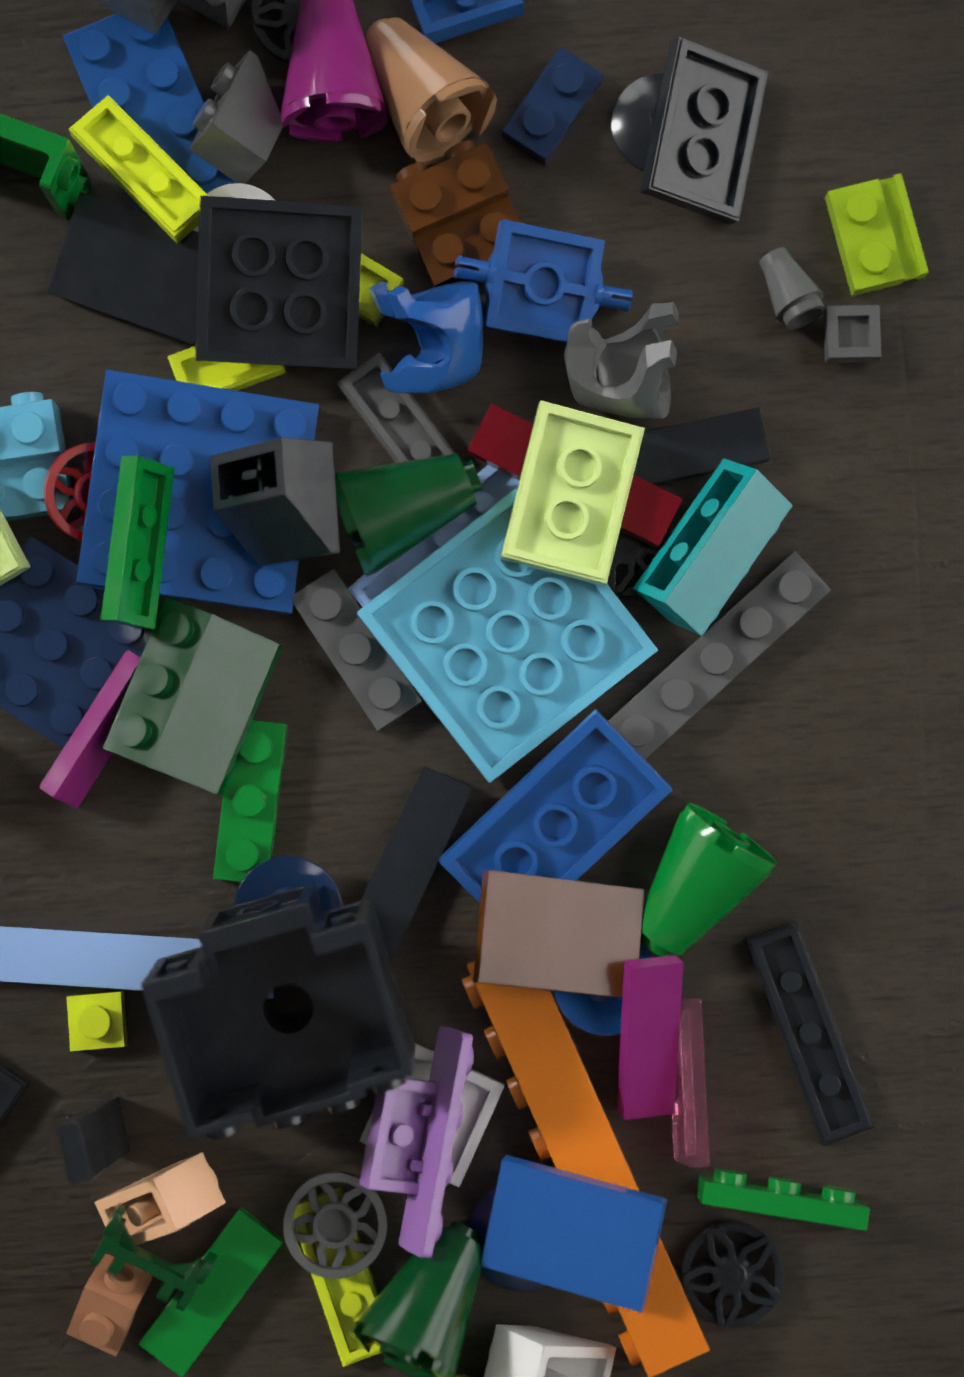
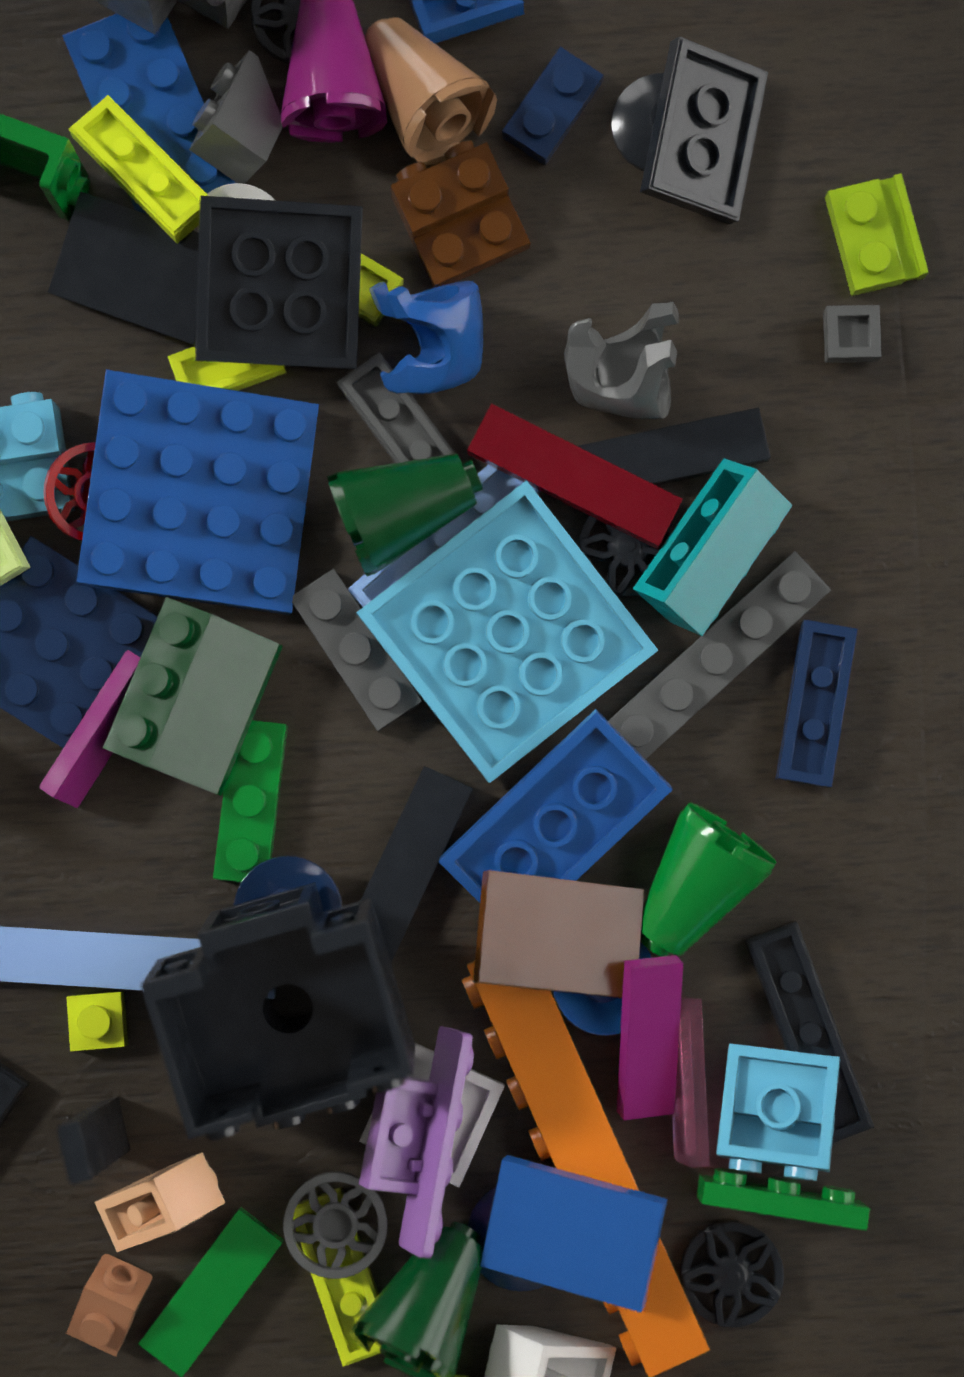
dark green piece [89,1203,217,1312] -> none
green plate [101,456,175,629] -> none
black slope [210,437,340,567] -> none
blue plate [454,219,633,344] -> none
yellowish green tile [500,401,645,586] -> none
dark grey cone [759,247,825,330] -> none
none -> medium azure plate [717,1043,840,1181]
none -> dark blue plate [775,620,858,788]

